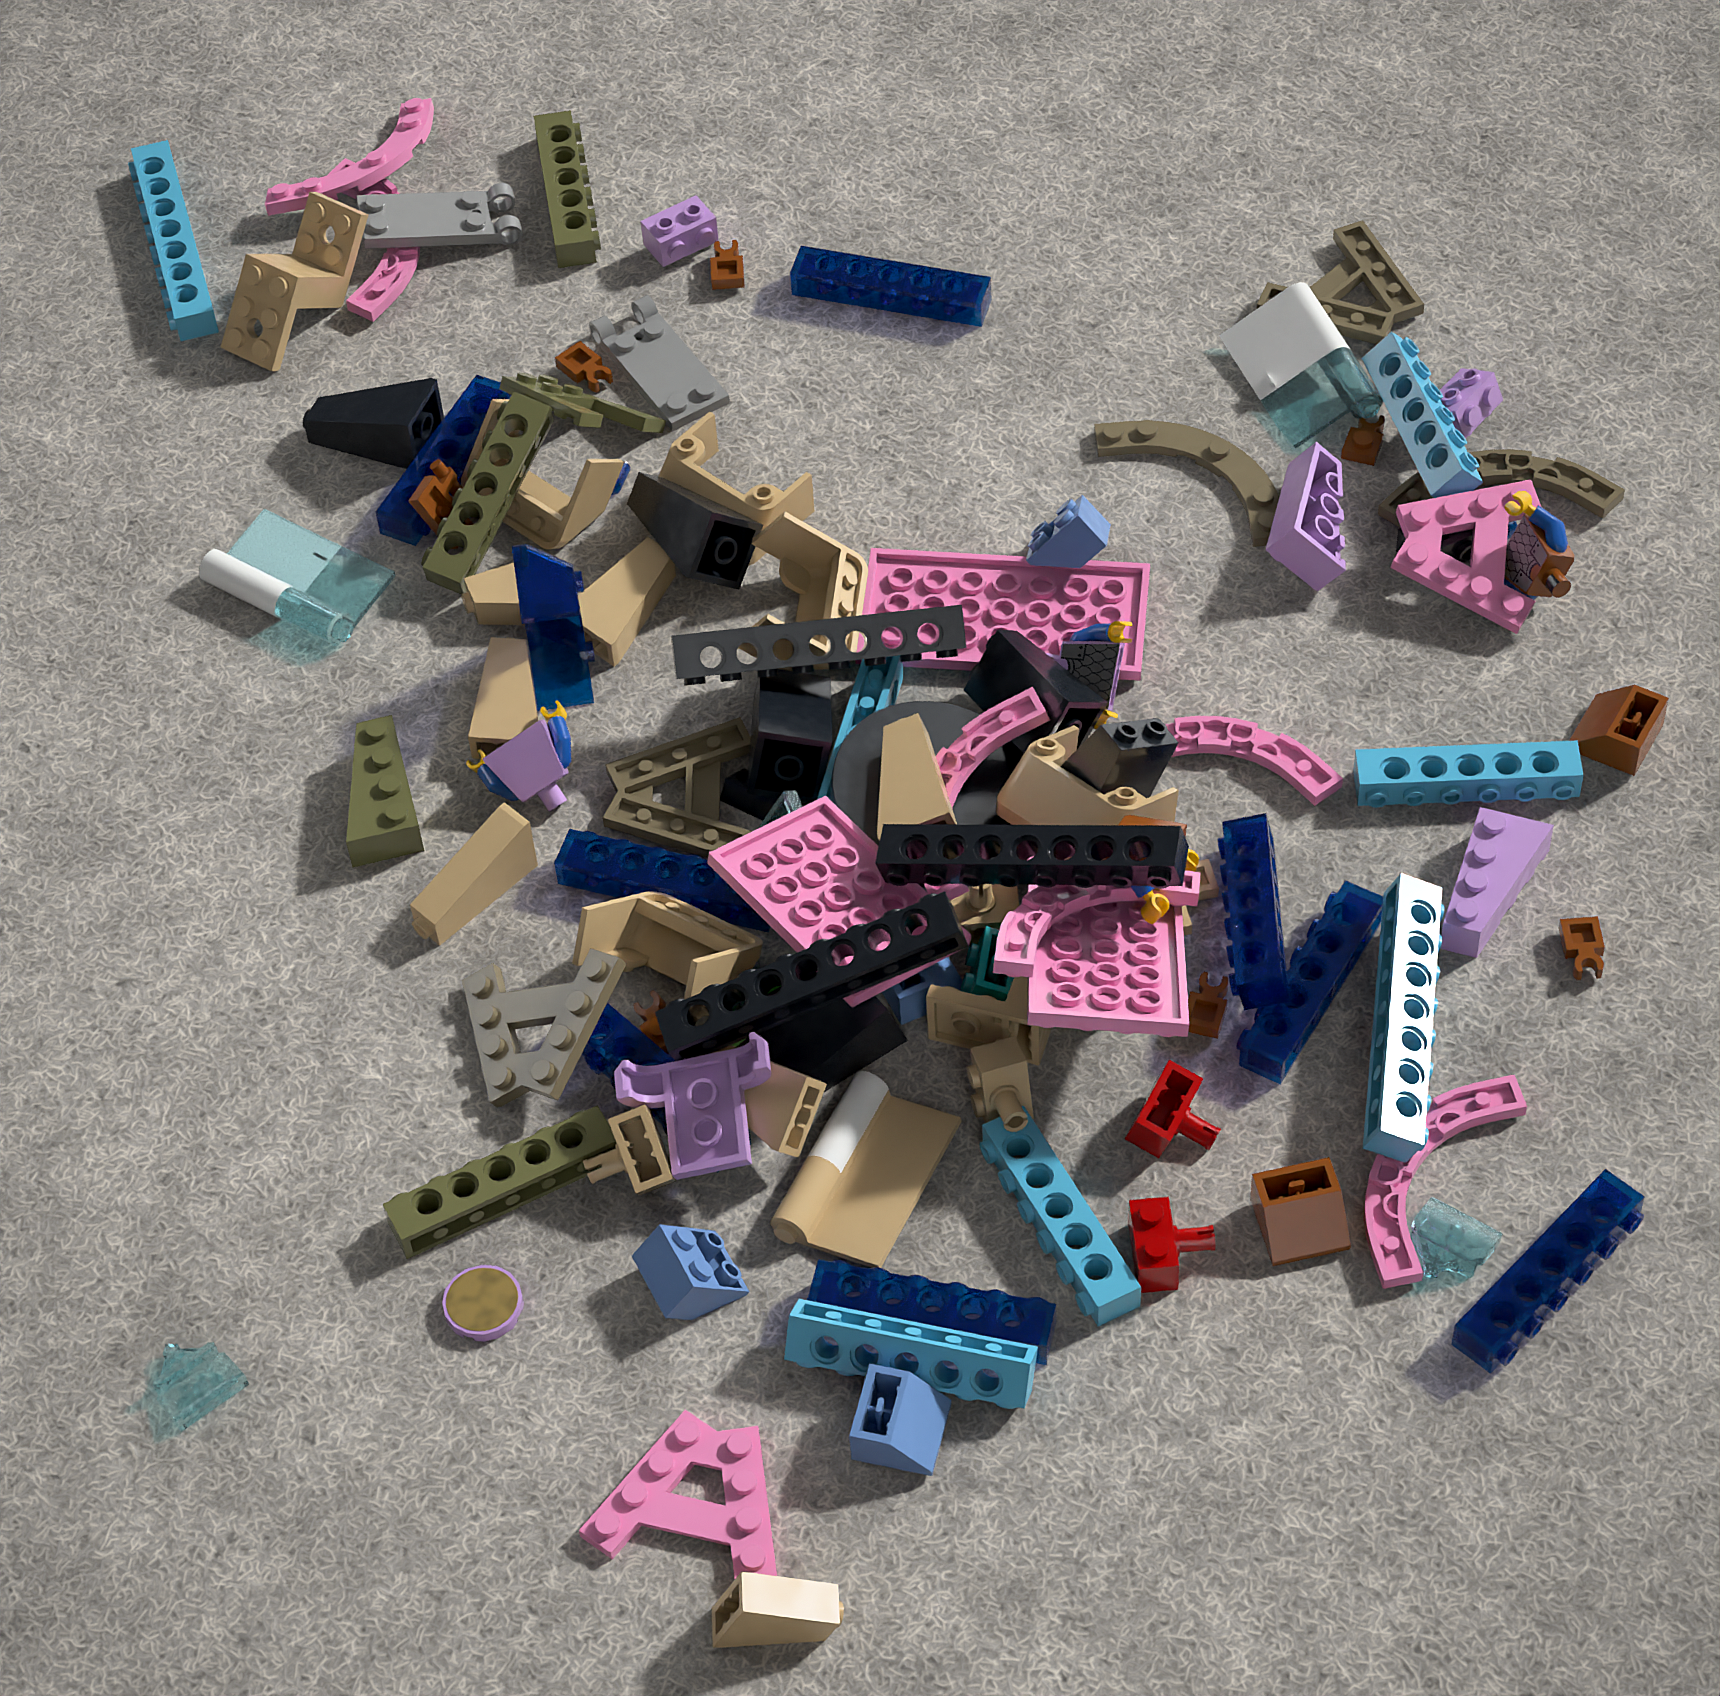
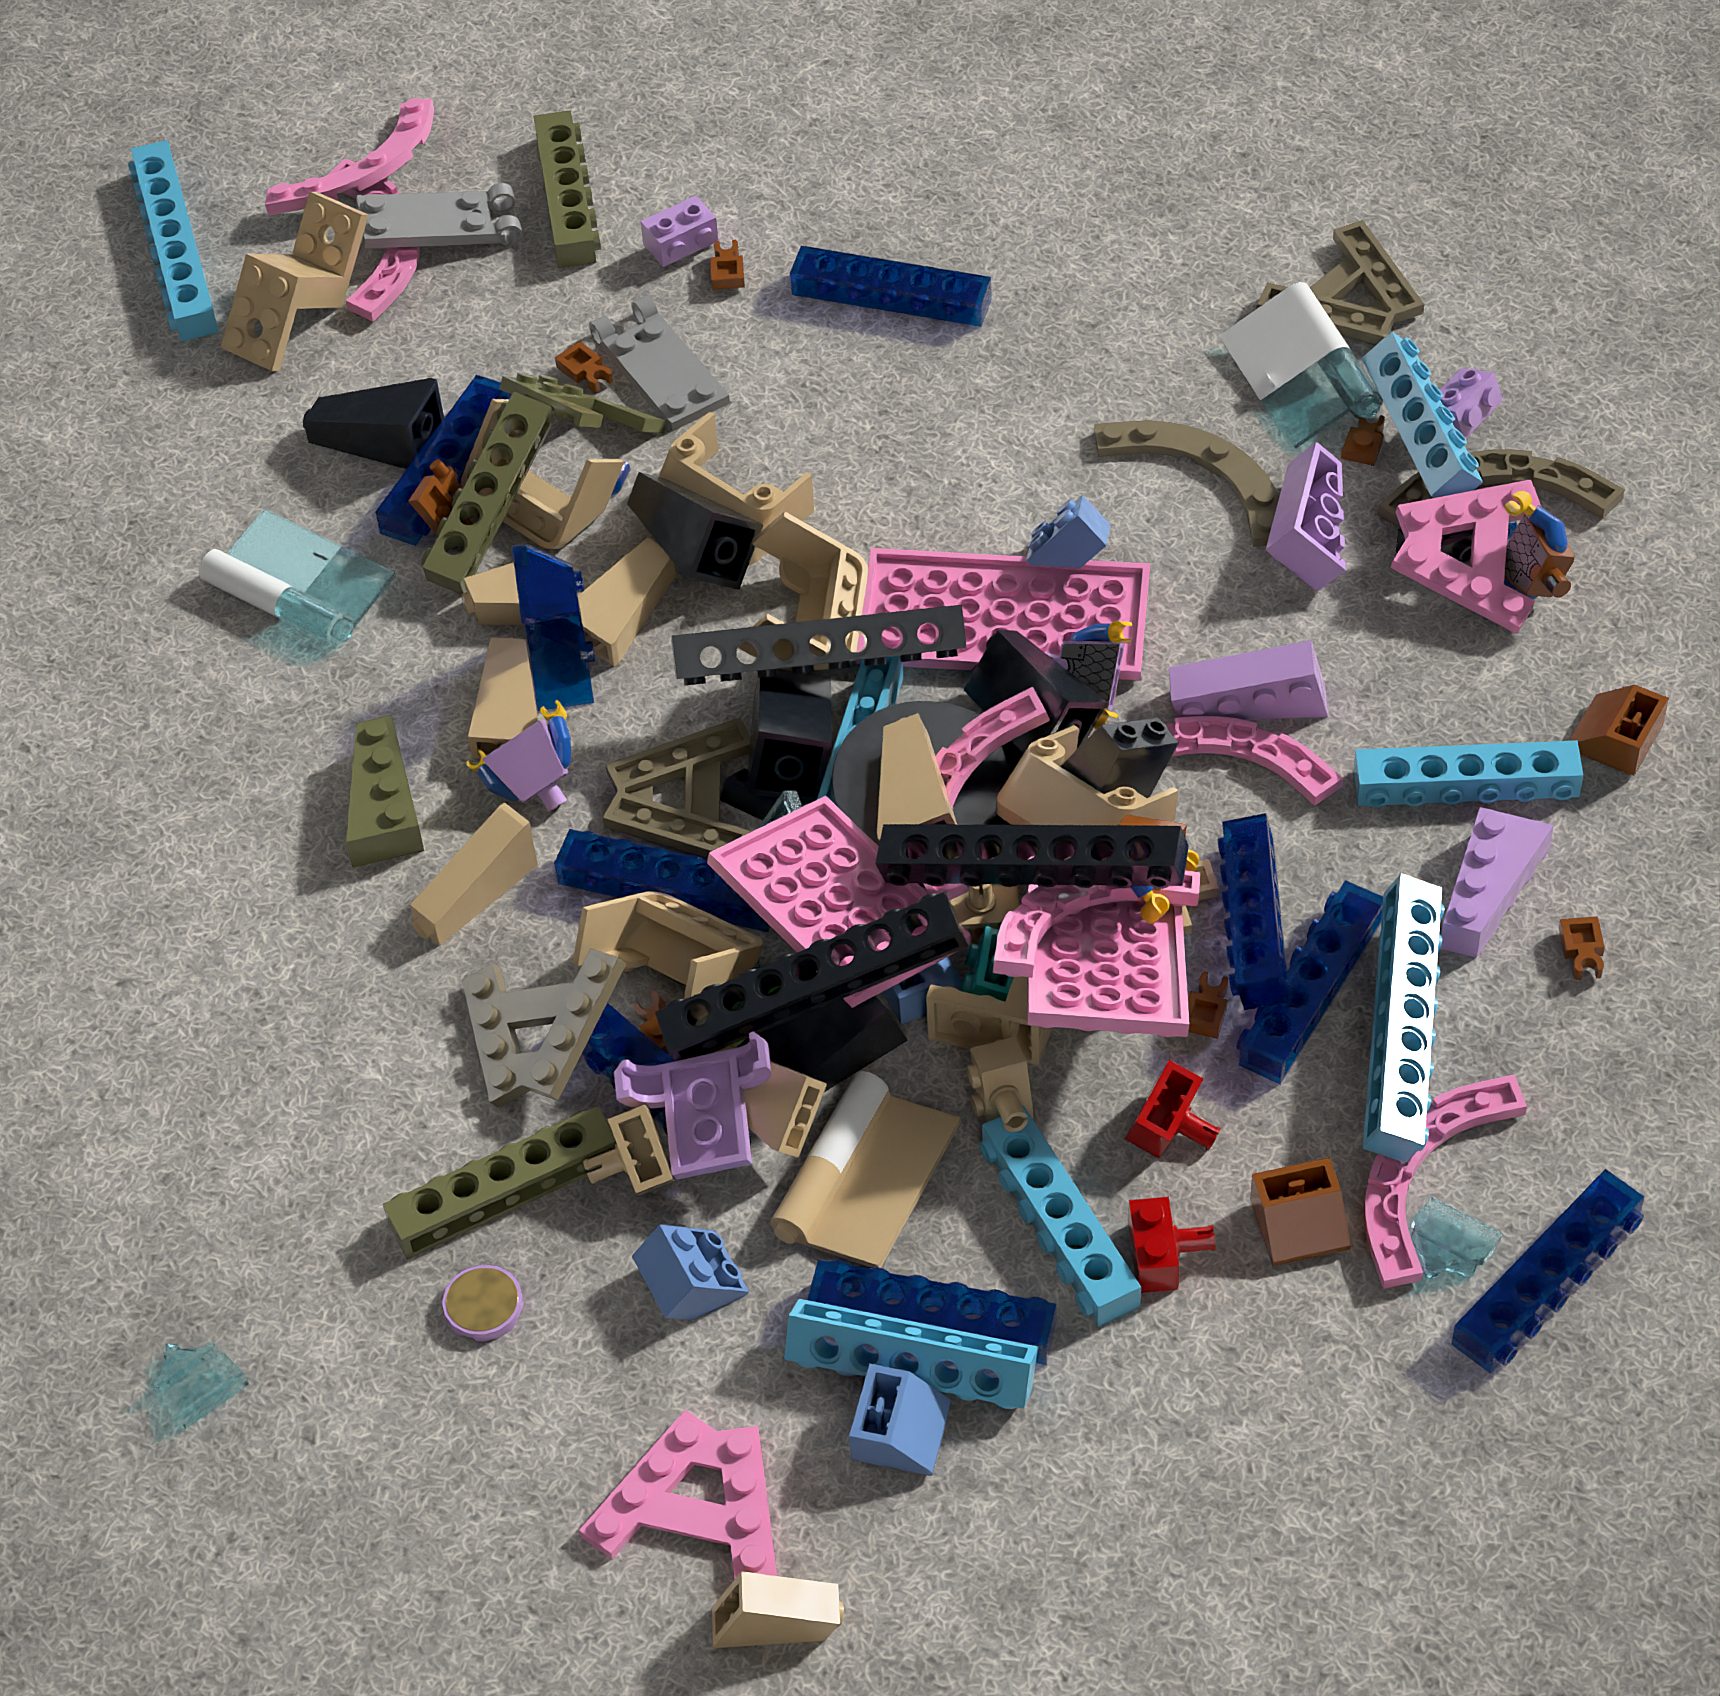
none -> lavender wedge [1169,640,1328,720]

